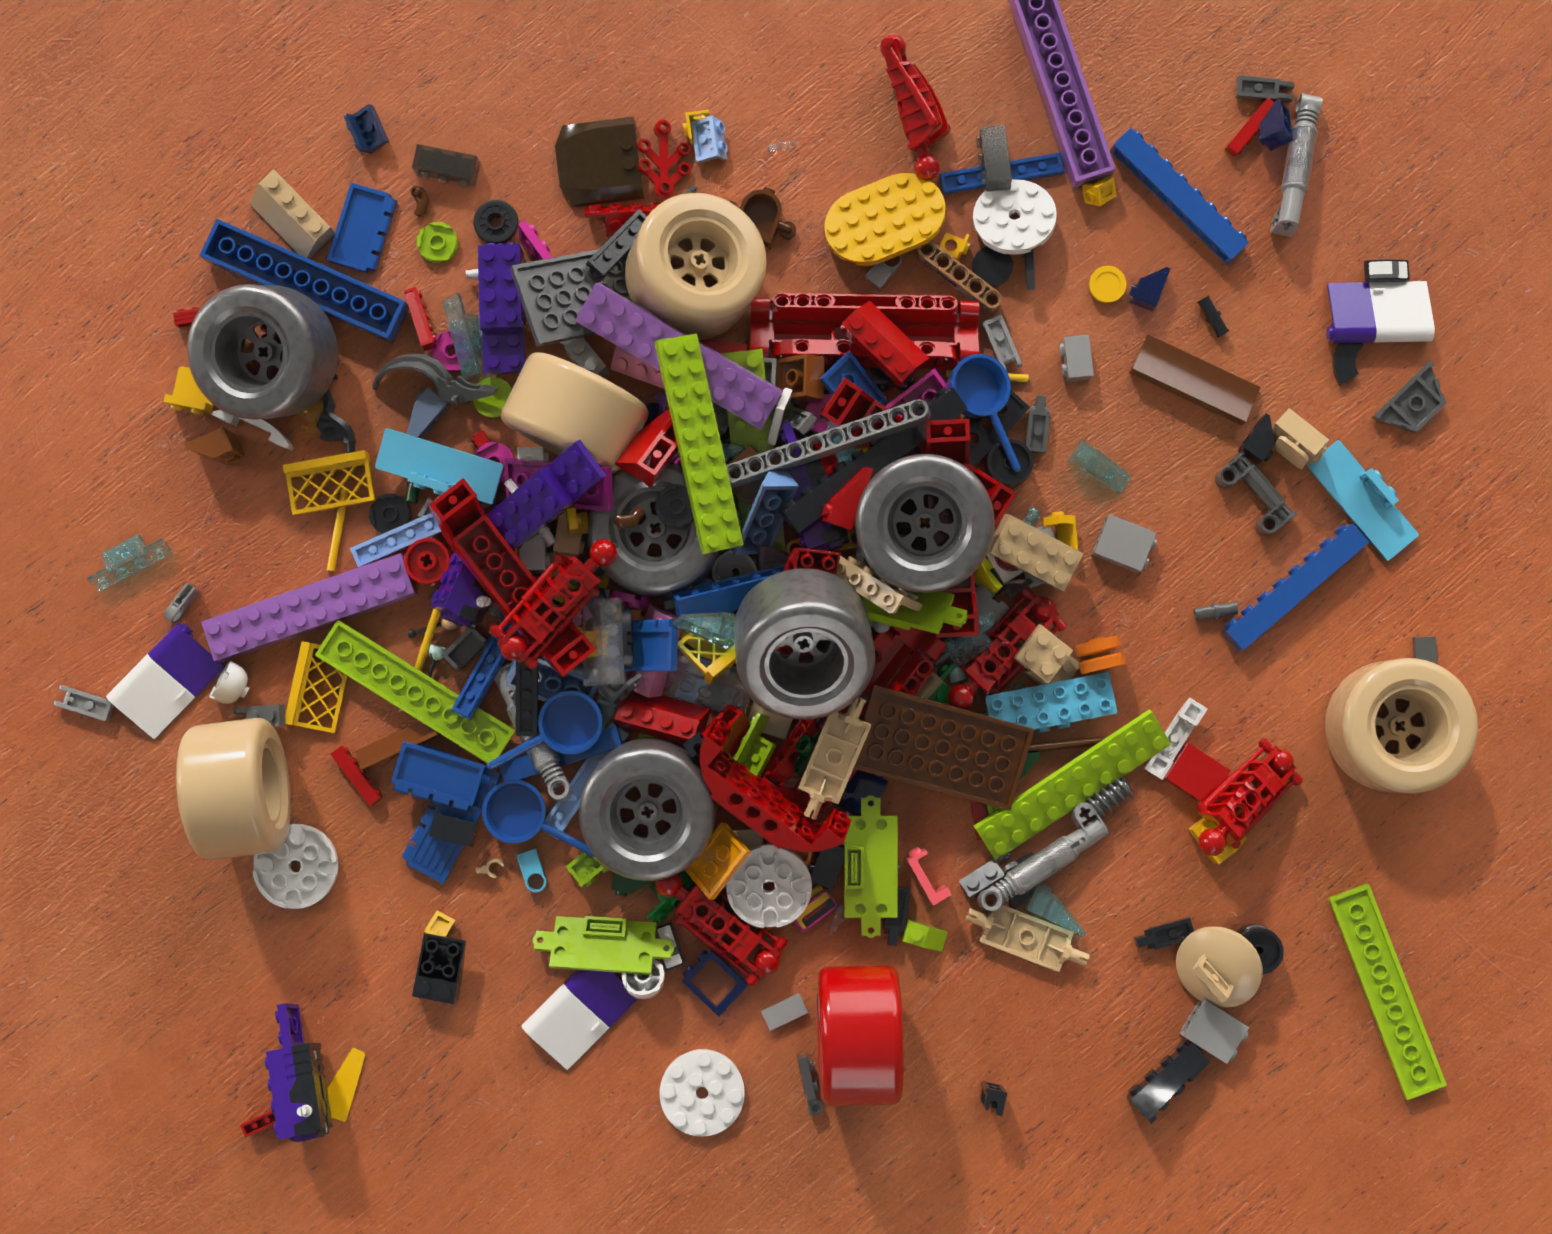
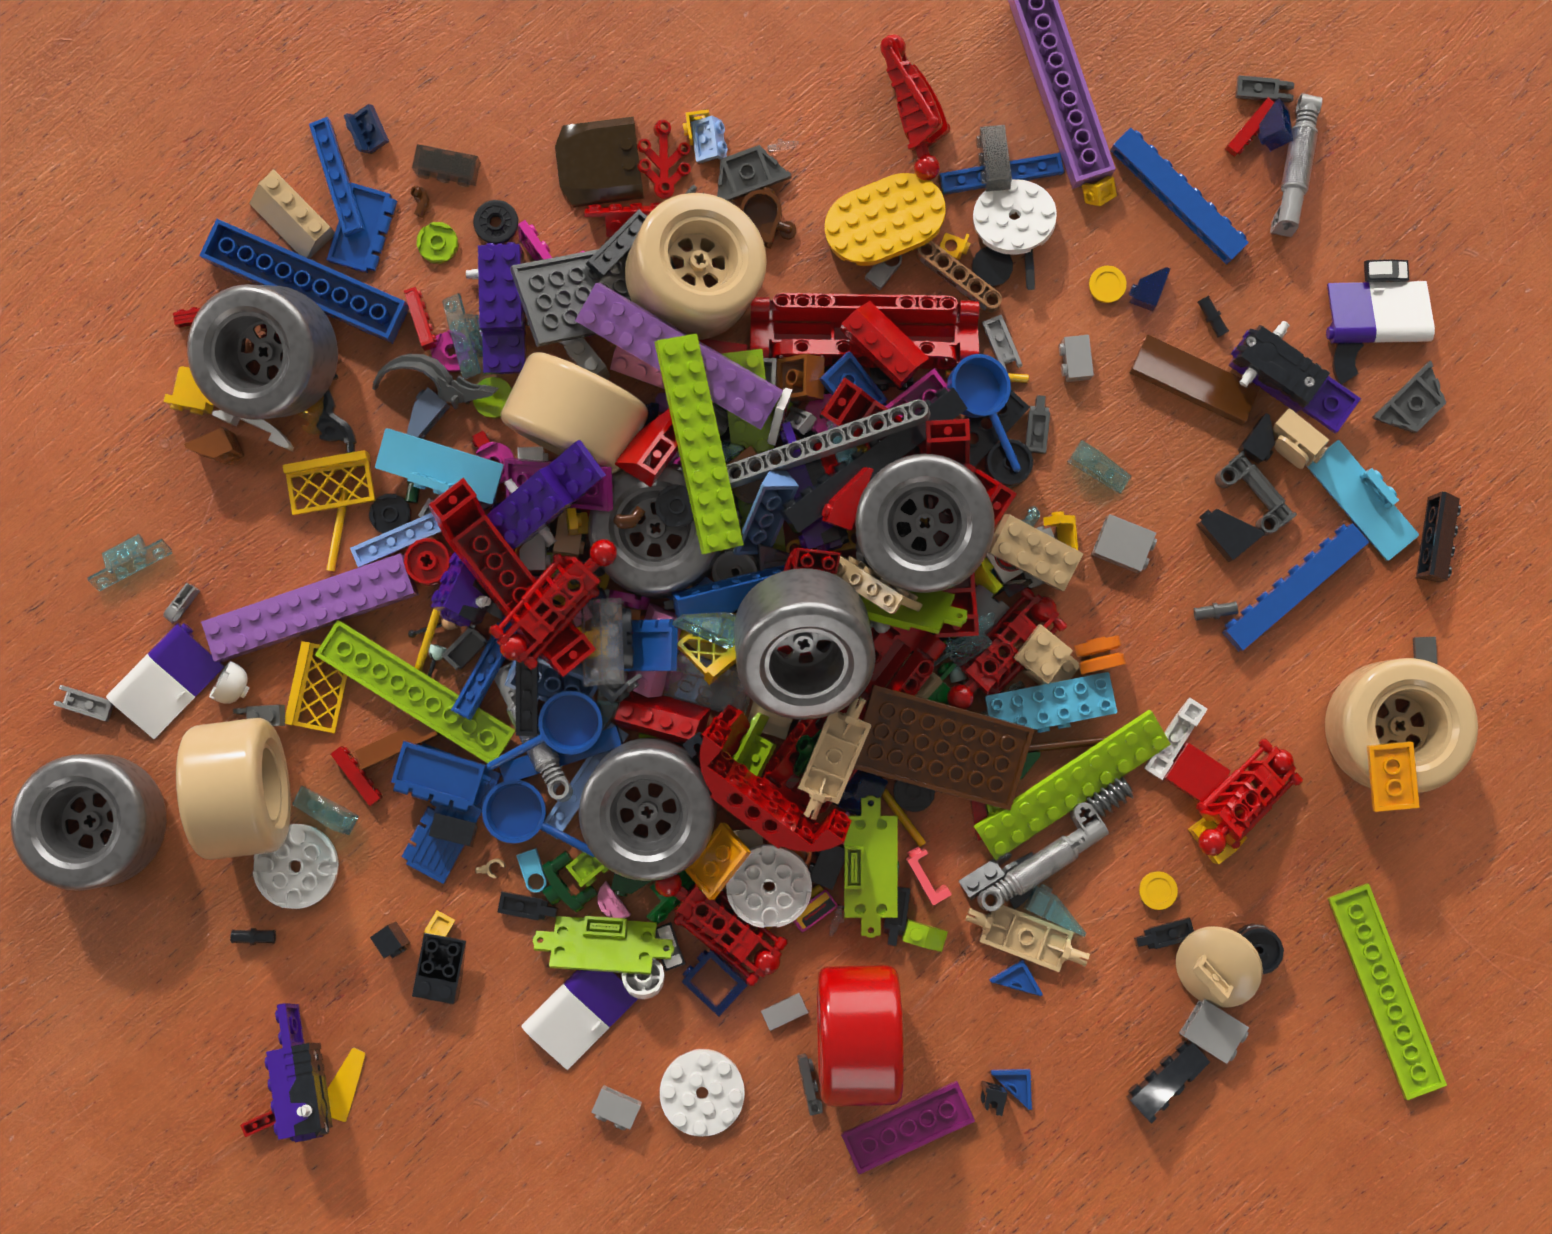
none -> flat silver wheel [11,754,166,891]
none -> black pin [230,928,276,945]
none -> clear light blue slope [292,786,359,835]
none -> blue tile [309,117,365,237]
none -> black brick [370,922,410,959]
none -> black hinge [497,891,558,920]
none -> dark green connector [542,851,598,913]
none -> light grey brick [591,1085,642,1130]
none -> bright pink plate [598,881,631,918]
none -> dark grey wing [717,145,791,201]
none -> magenta plate [841,1081,975,1174]
none -> yellow bar [869,775,926,847]
none -> black tile [893,780,935,812]
none -> blue tile [989,960,1043,996]
none -> blue tile [990,1069,1032,1110]
none -> yellow piece [1139,871,1178,910]
none -> black slope [1196,509,1265,562]
none -> piece [1228,321,1361,433]
none -> light orange plate [1367,742,1420,812]
none -> black slope [1416,491,1461,582]

